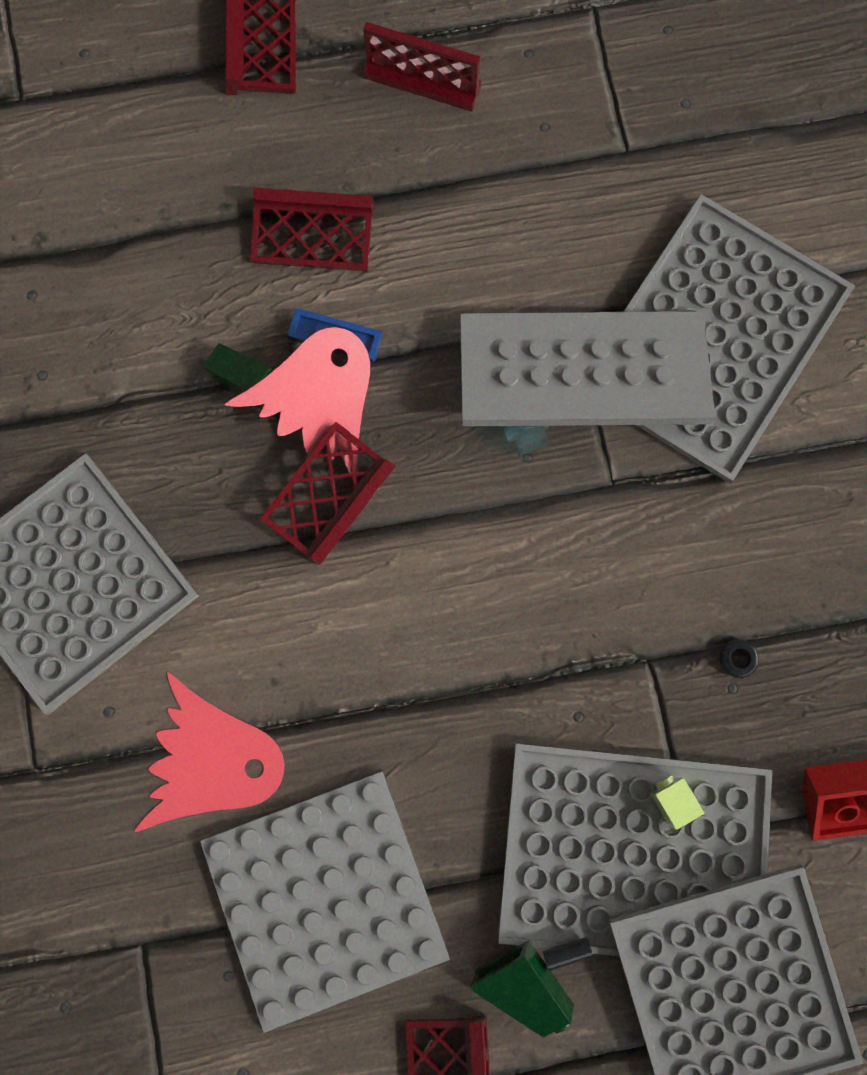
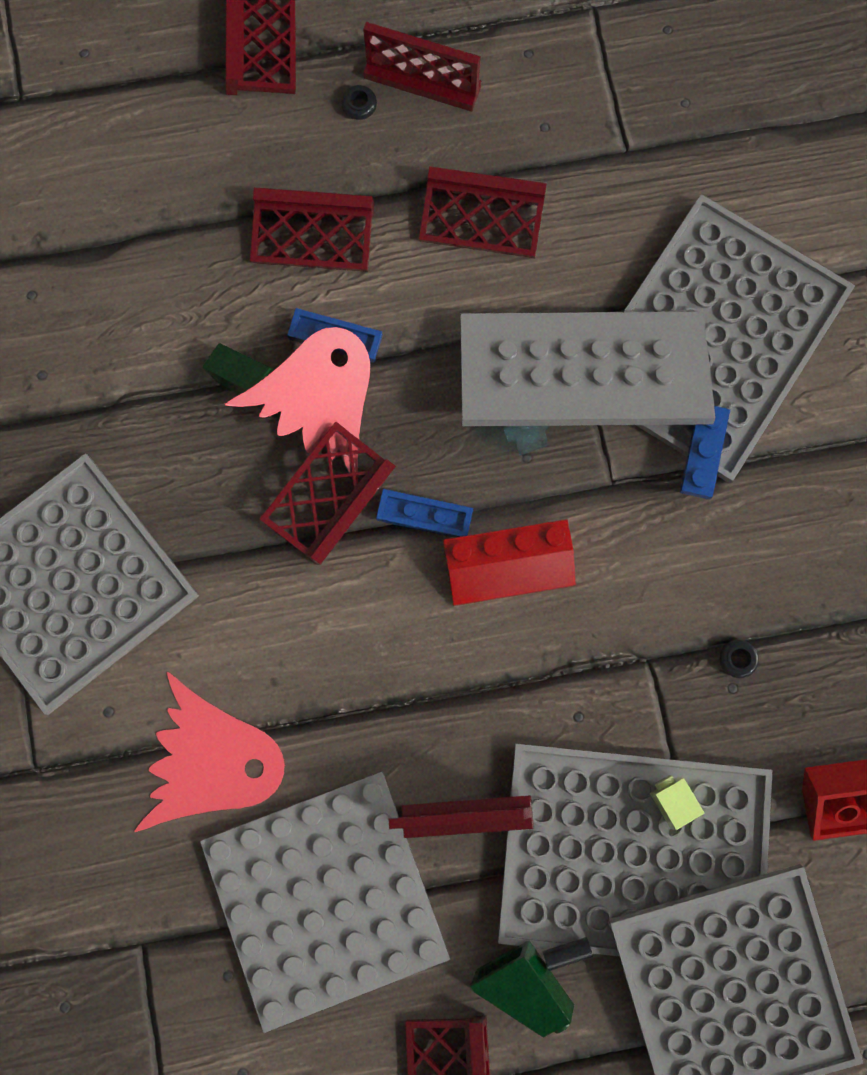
none -> black piece [341,85,377,120]
none -> blue plate [376,489,473,538]
none -> dark red fence [388,795,534,838]
none -> dark red fence [419,166,547,259]
none -> red slope [443,519,576,606]
none -> blue plate [680,406,731,500]

